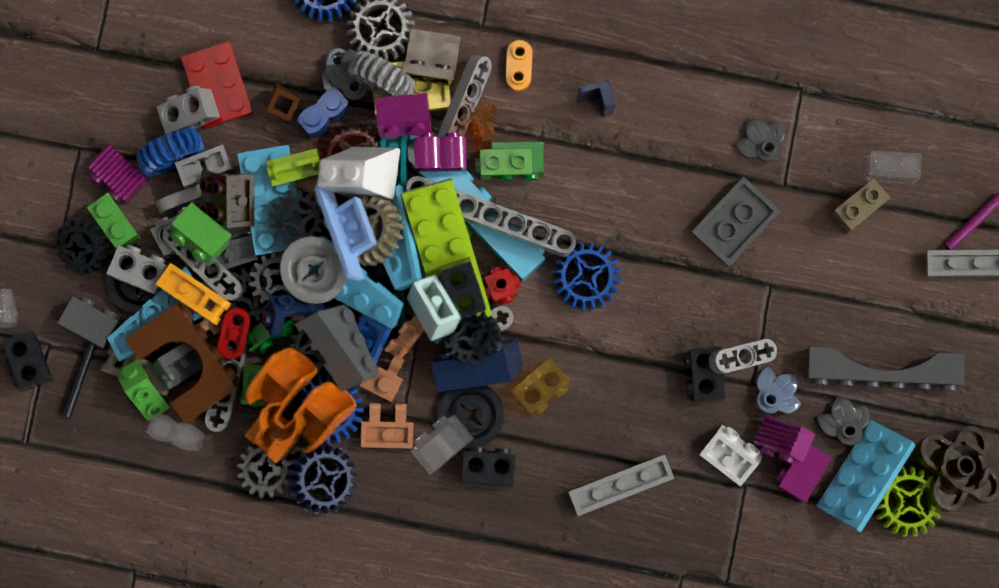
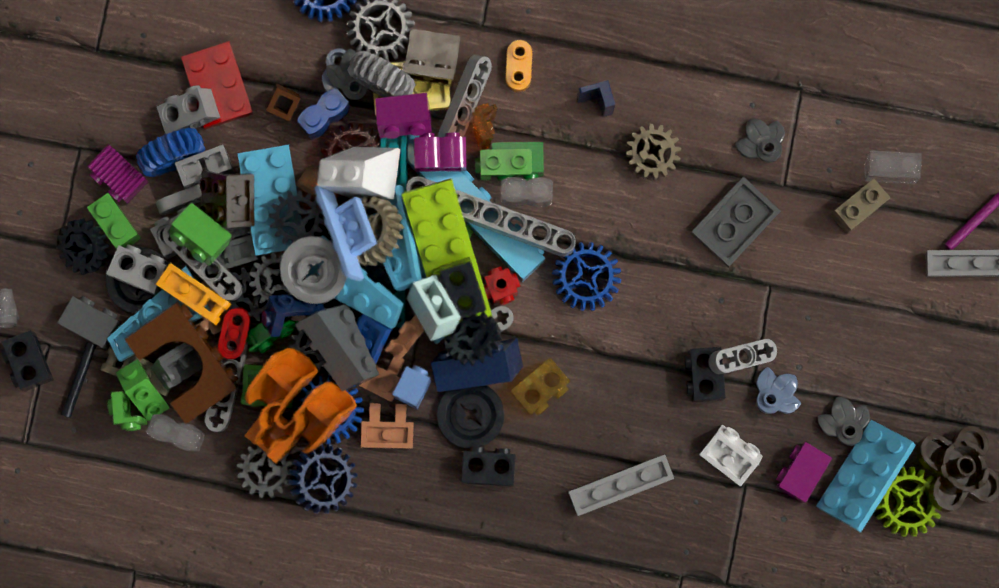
lime hinge [266,148,320,186] -> none
clear brick [410,415,474,475] -> none
magenta brick [753,415,815,464] -> none
dark grey arch [805,347,965,391] -> none
none -> bright green bracket [108,392,147,431]
none -> medium blue brick [392,365,431,410]
none -> clear brick [501,177,553,208]
none -> dark tan gear [625,124,681,180]

